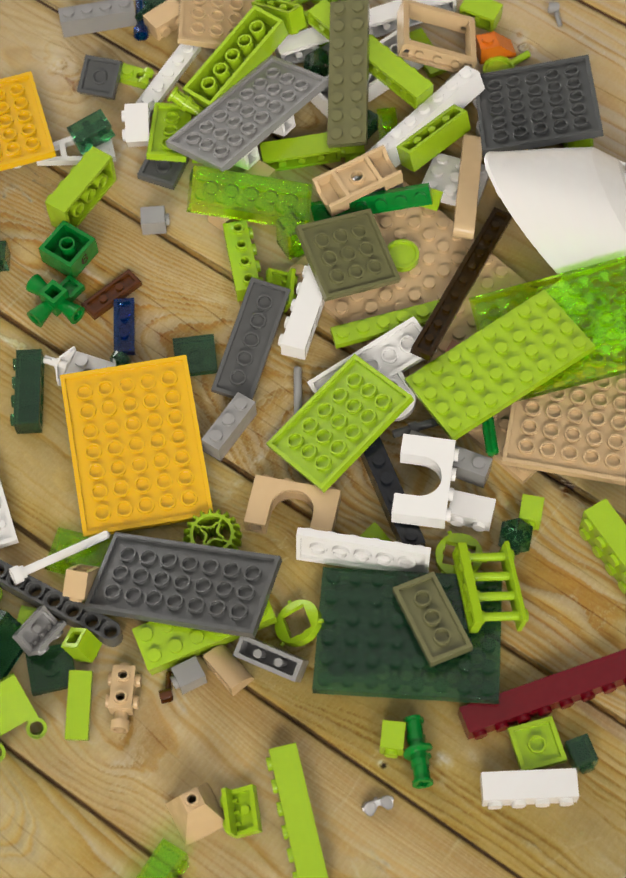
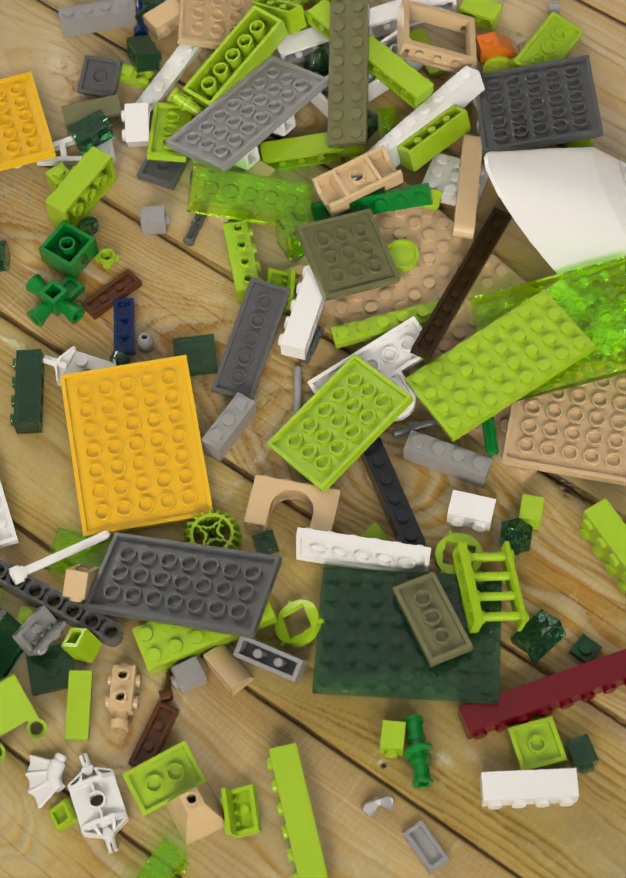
white arch [391,434,459,529] -> none
none -> white arm [25,753,67,808]
none -> lime brick [45,162,70,192]
none -> lime slope [48,798,79,832]
none -> olive brick [61,94,125,136]
none -> white plate [68,753,129,854]
none -> clear green tile [78,216,99,236]
none -> lime plate [95,248,120,269]
none -> lime plate [122,740,207,817]
none -> clear green brick [126,35,162,73]
none -> reddish brown tile [128,701,180,767]
none -> light grey hose [137,332,155,353]
none -> dark grey piece [183,193,214,246]
none -> clear green tile [251,530,279,554]
none -> dark grey axle [299,327,323,364]
none -> light grey tile [402,820,450,874]
none -> clear green bracket [510,609,566,663]
none -> lime plate [512,11,584,68]
none -> dark green plate [569,634,602,664]

